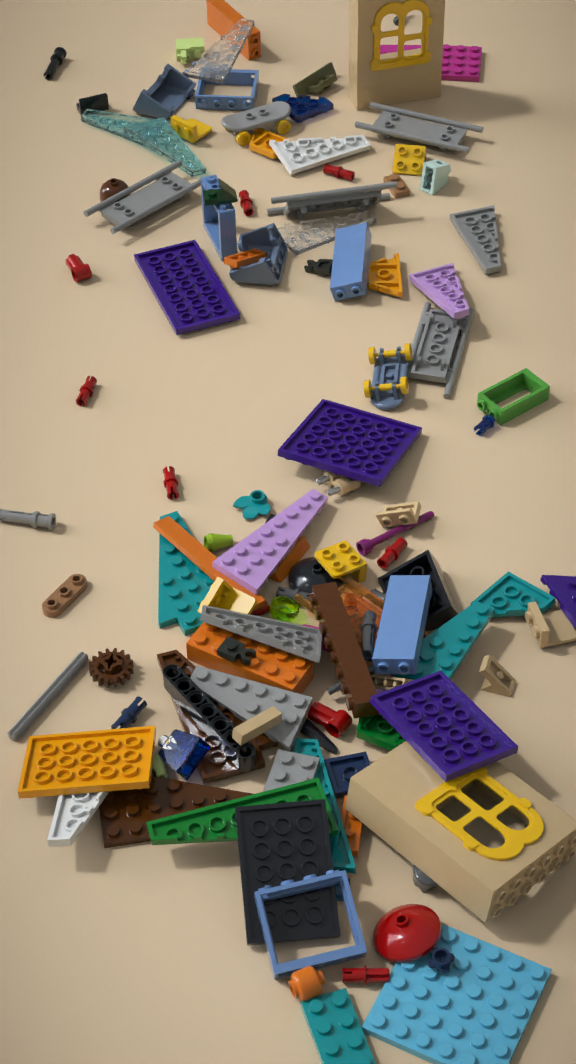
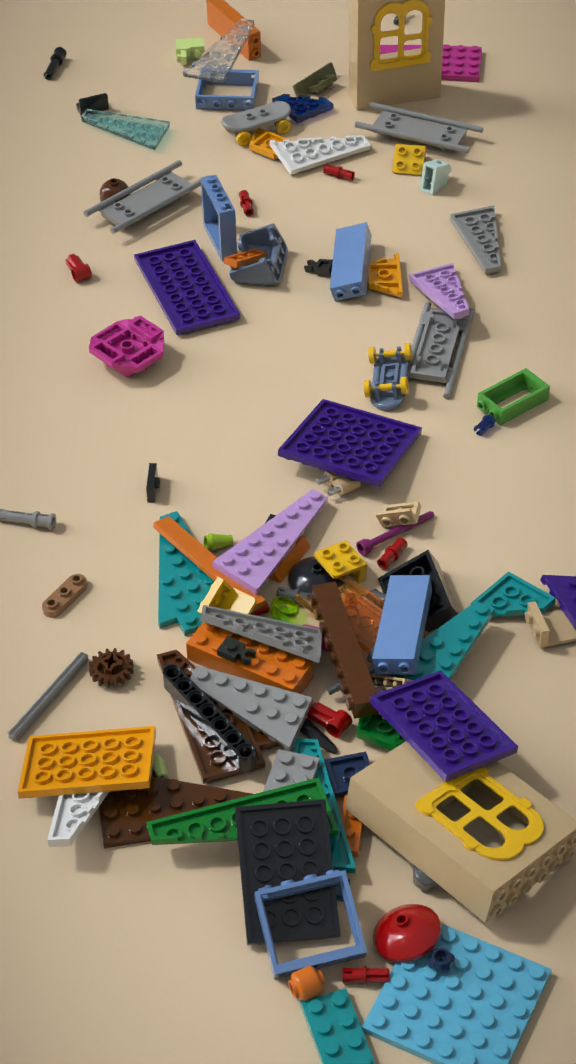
red pin [76,376,97,407] -> none
dark blue pin [111,696,147,729] -> none
clear light blue wing [123,117,206,177] -> none
sand blue windscreen [133,64,196,120] -> none
clear blue torso [158,729,210,781] -> none
red pin [163,466,179,500] -> none
yellow bracket [170,115,212,143] -> none
dark green slope [203,179,238,206] -> none
tan piece [232,706,282,745] -> none
teal plate [233,490,271,520] -> none
light grey piece [267,181,397,220] -> none
clear wing [277,211,376,255] -> none
dark grey pin [361,611,377,660] -> none
medium nougat plate [384,174,410,198] -> none
tan slope [479,655,516,697] -> none
none -> dark pink piece [89,316,164,377]
none -> black plate [146,463,160,502]

